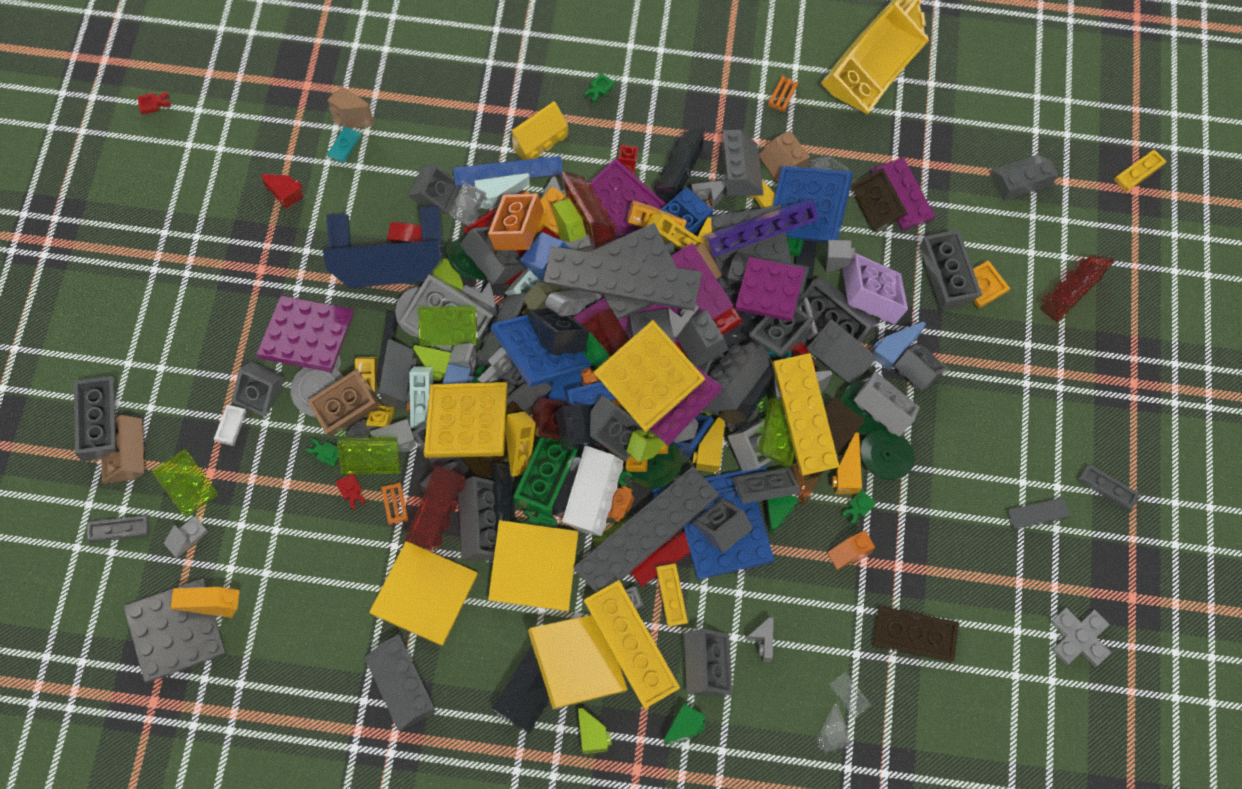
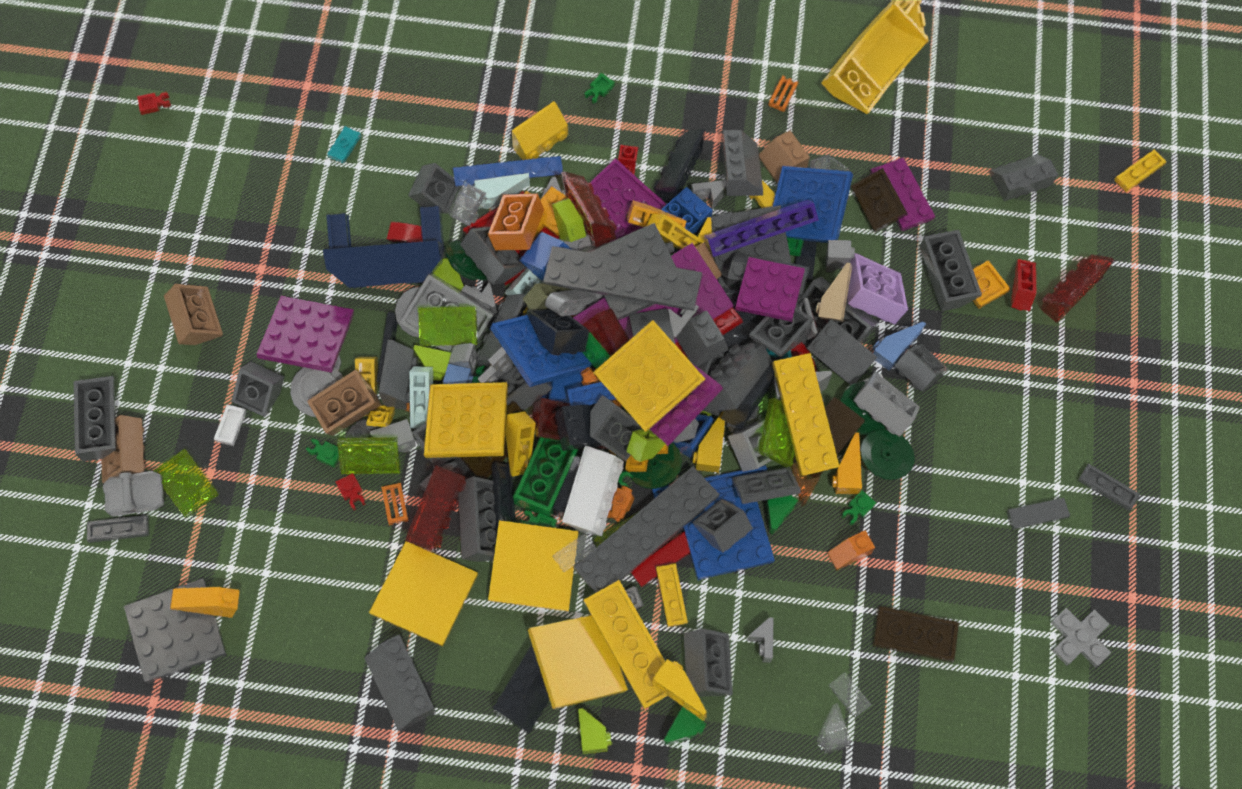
light grey slope [164,516,208,558] -> none
red slope [261,174,304,209] -> none
medium nougat slope [328,86,374,128] -> none
none -> light grey shield [103,471,164,517]
none -> medium nougat slope [164,284,223,345]
none -> clear tile [552,533,597,573]
none -> yellow slope [653,659,707,721]
none -> tan slope [816,263,853,322]
none -> red slope [1011,259,1037,311]

